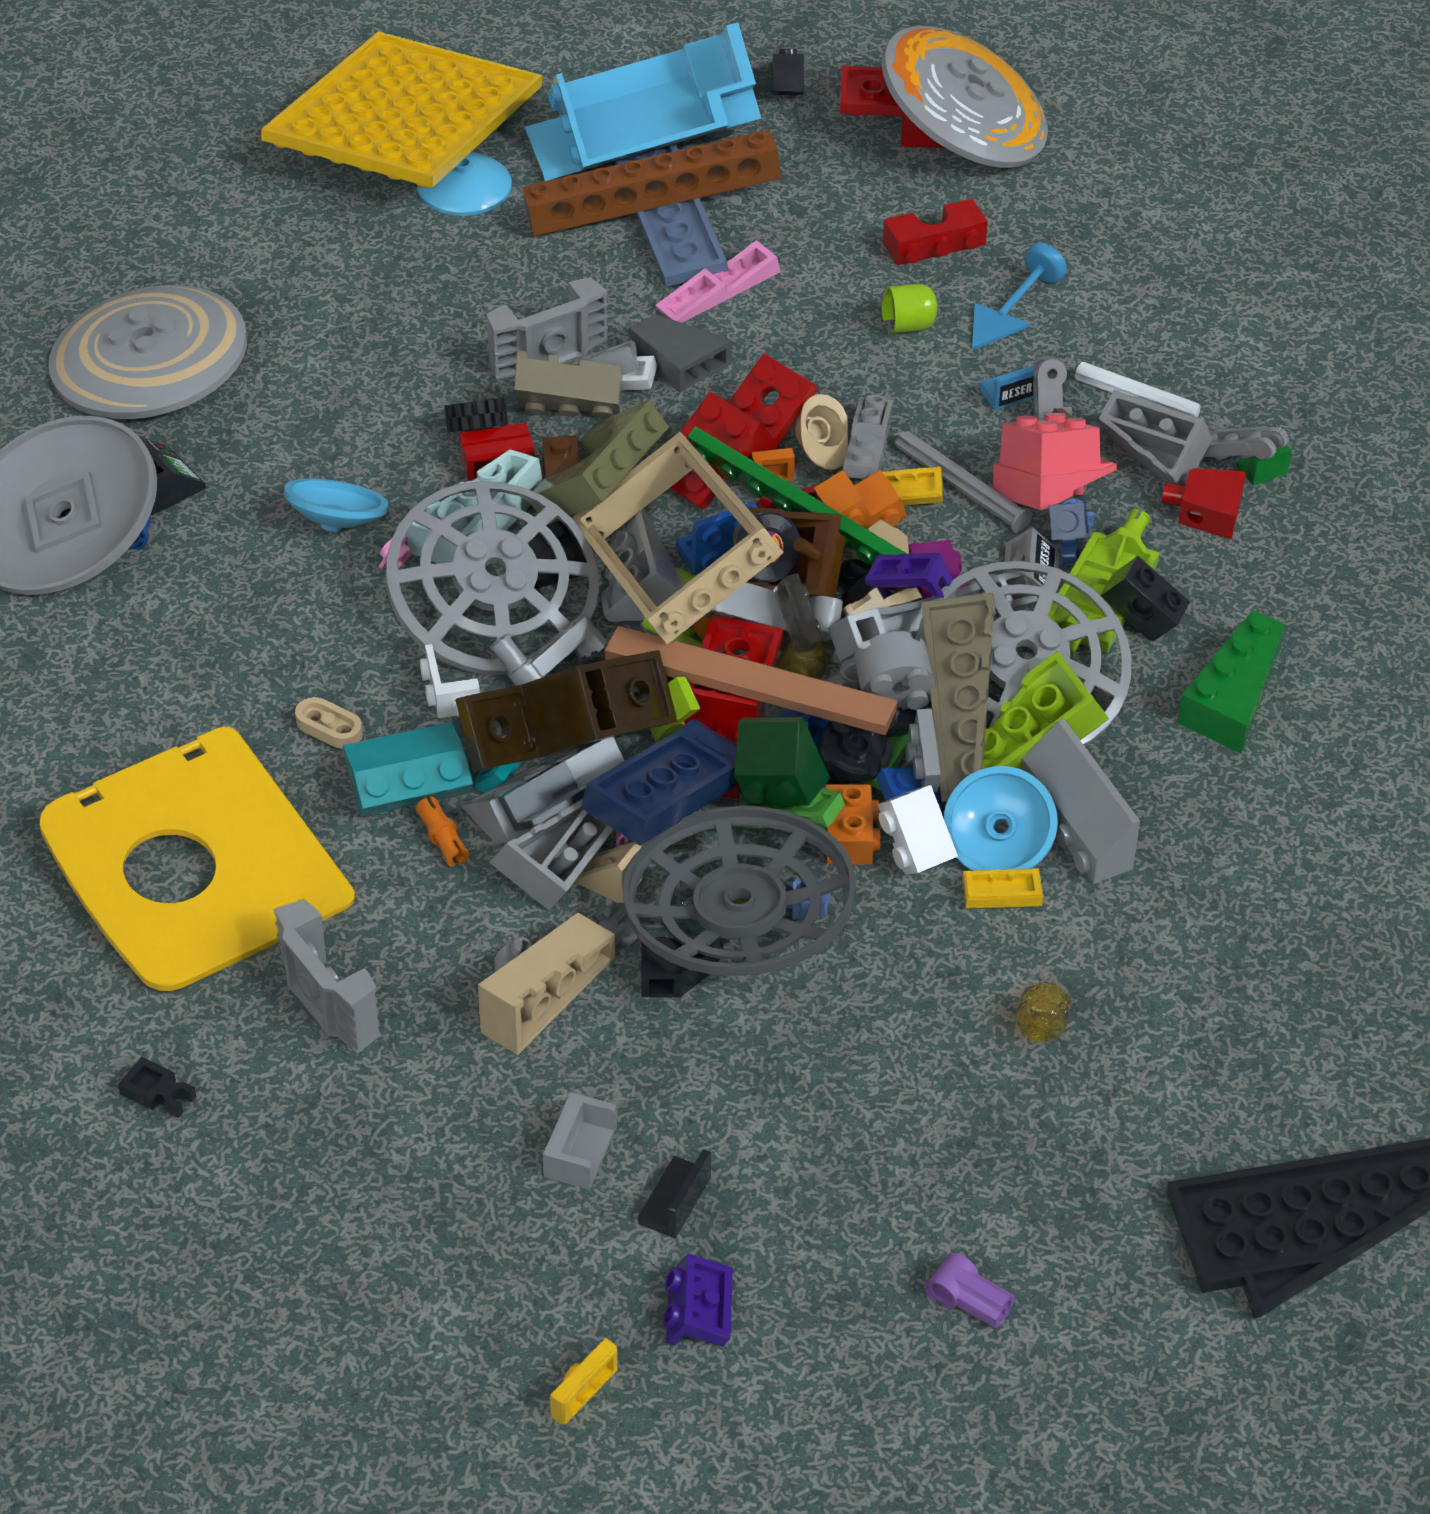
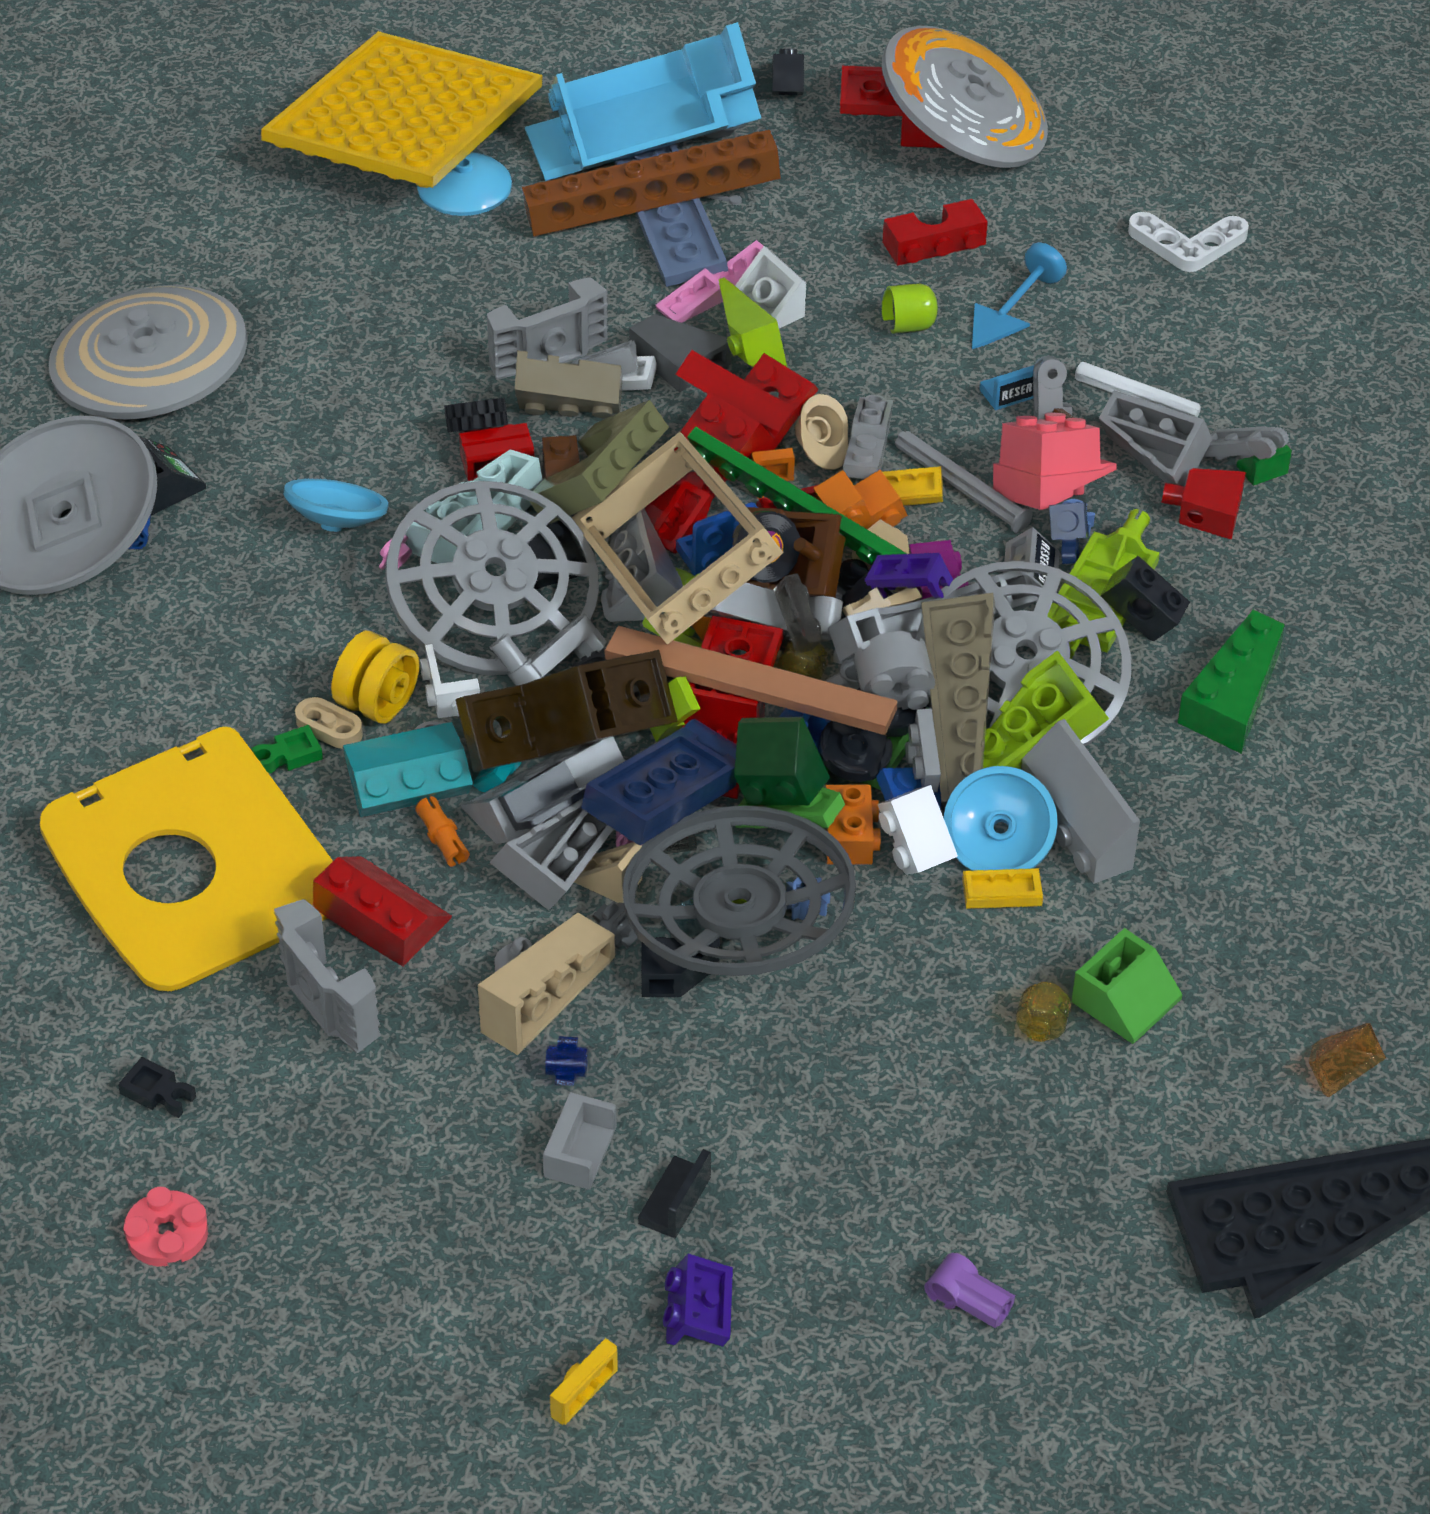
none -> coral plate [124,1187,208,1267]
none -> green plate [251,725,323,774]
none -> red slope [313,856,452,966]
none -> yellow wheel [331,630,419,724]
none -> clear blue gear [545,1036,588,1086]
none -> red slope [644,479,713,554]
none -> red sticker [675,350,795,432]
none -> lime wedge [718,277,787,367]
none -> white slope [735,246,806,328]
none -> bright green slope [1071,928,1182,1044]
none -> white beam [1128,212,1249,272]
none -> clear orange slope [1309,1023,1386,1097]

